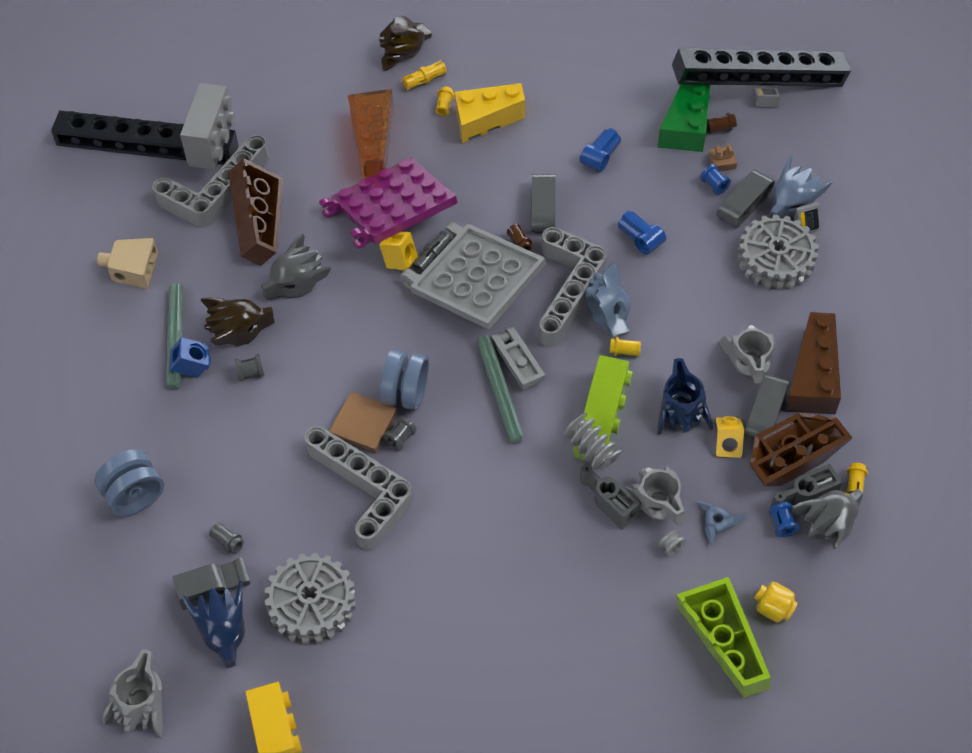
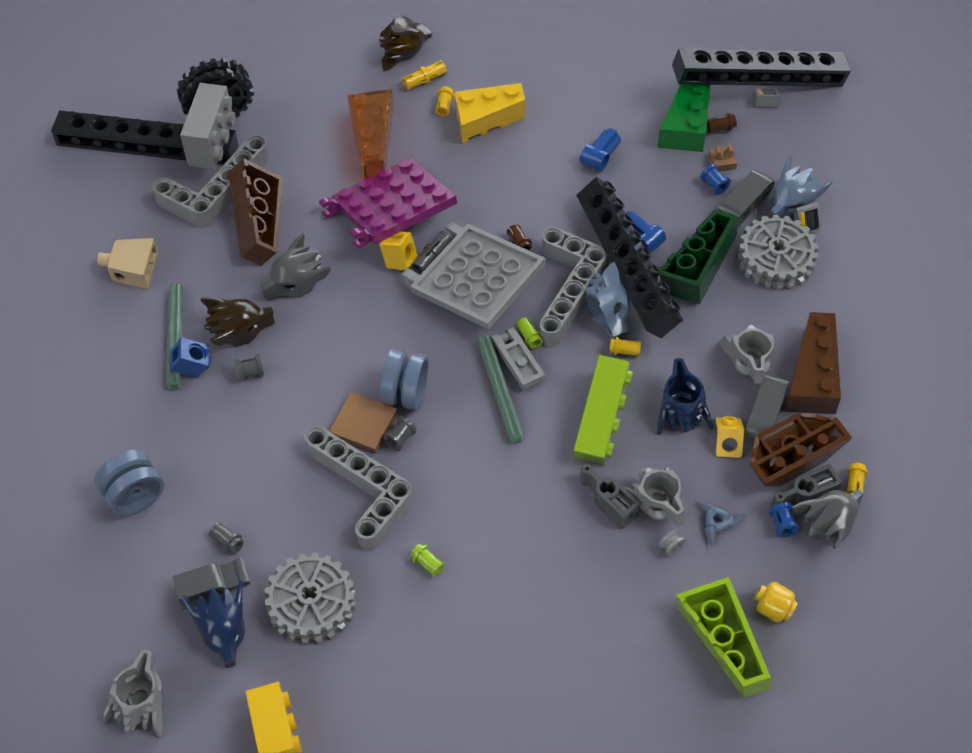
dark grey beam [531,174,555,232] -> none
light grey piece [564,413,622,471] -> none
none -> black piece [177,58,254,117]
none -> lime pin [410,543,445,577]
none -> lime pin [515,317,543,349]
none -> black brick [576,177,683,339]
none -> dark green wedge [658,209,737,304]

